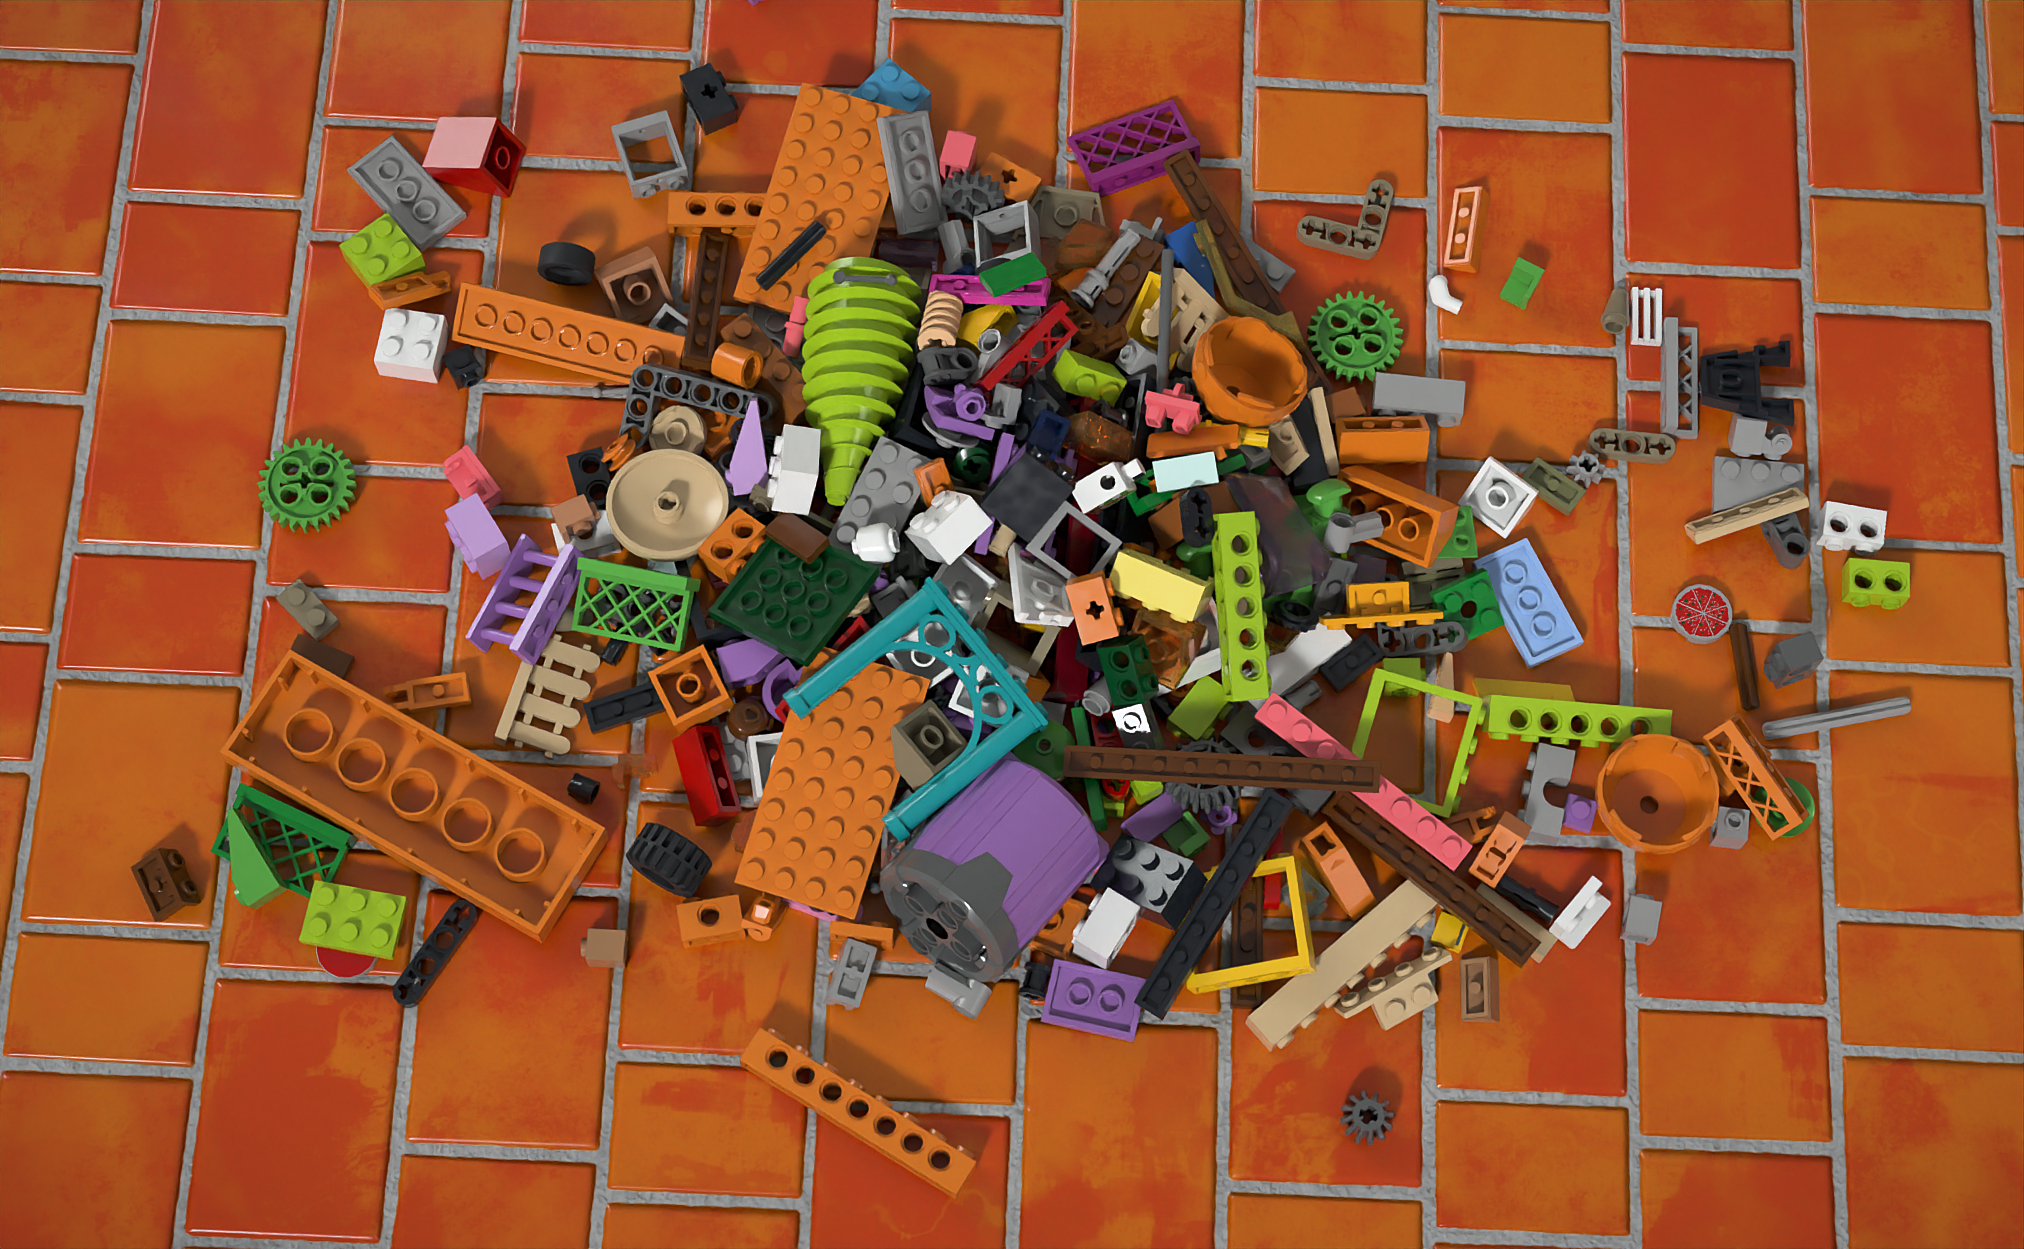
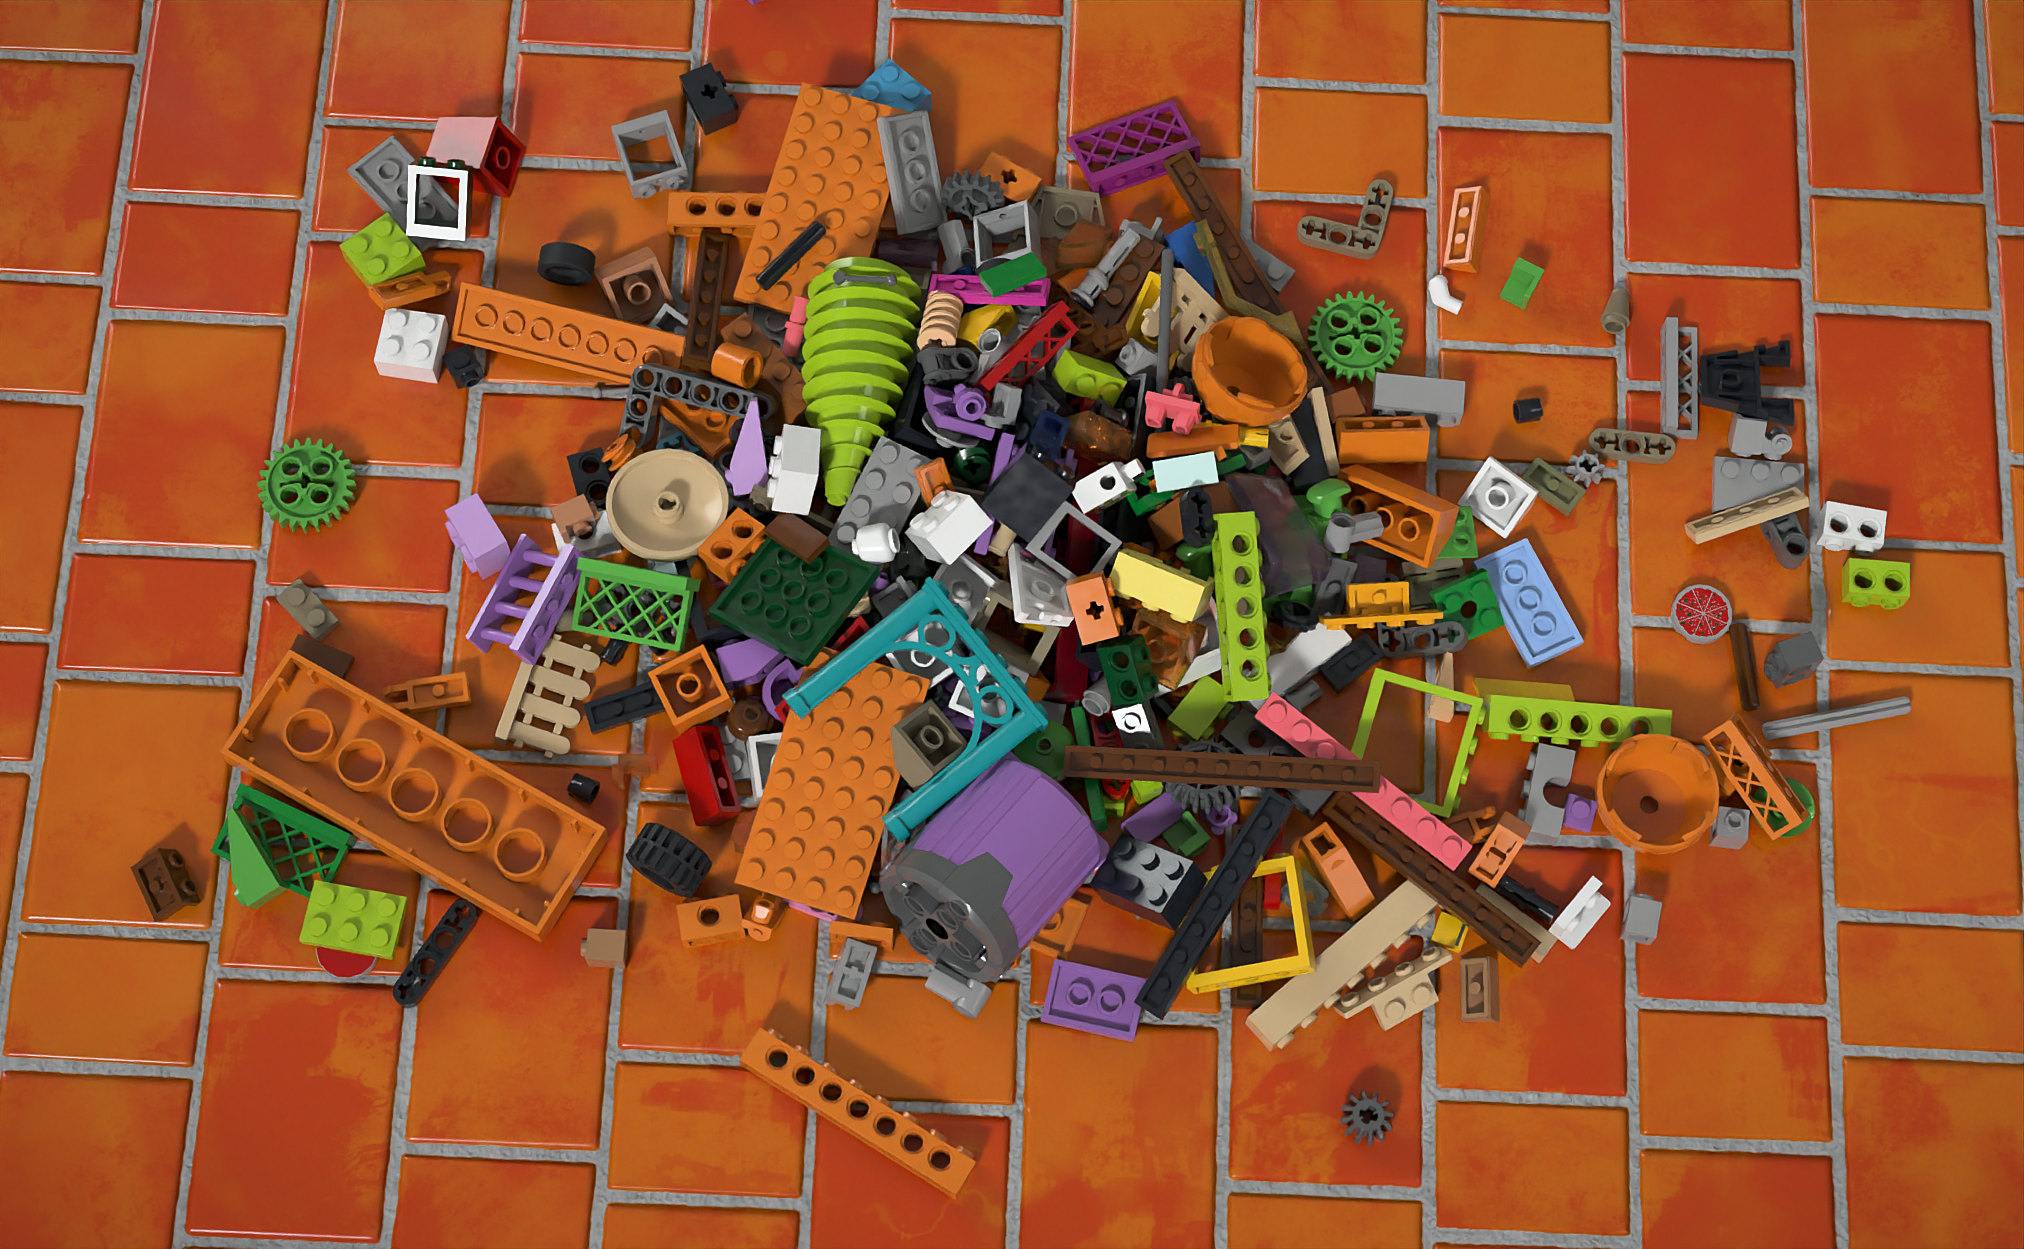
coral hinge [443,445,504,511] -> none
tan tile [649,405,707,455] -> none
coral brick [939,130,977,188] -> none
black bush [1018,962,1052,1001] -> none
white brick [1071,887,1140,970] -> none
lime brick [1379,658,1426,697] -> none
white tile [1630,287,1662,346] -> none
none -> window [407,156,474,241]
none -> black hose [1513,397,1543,424]

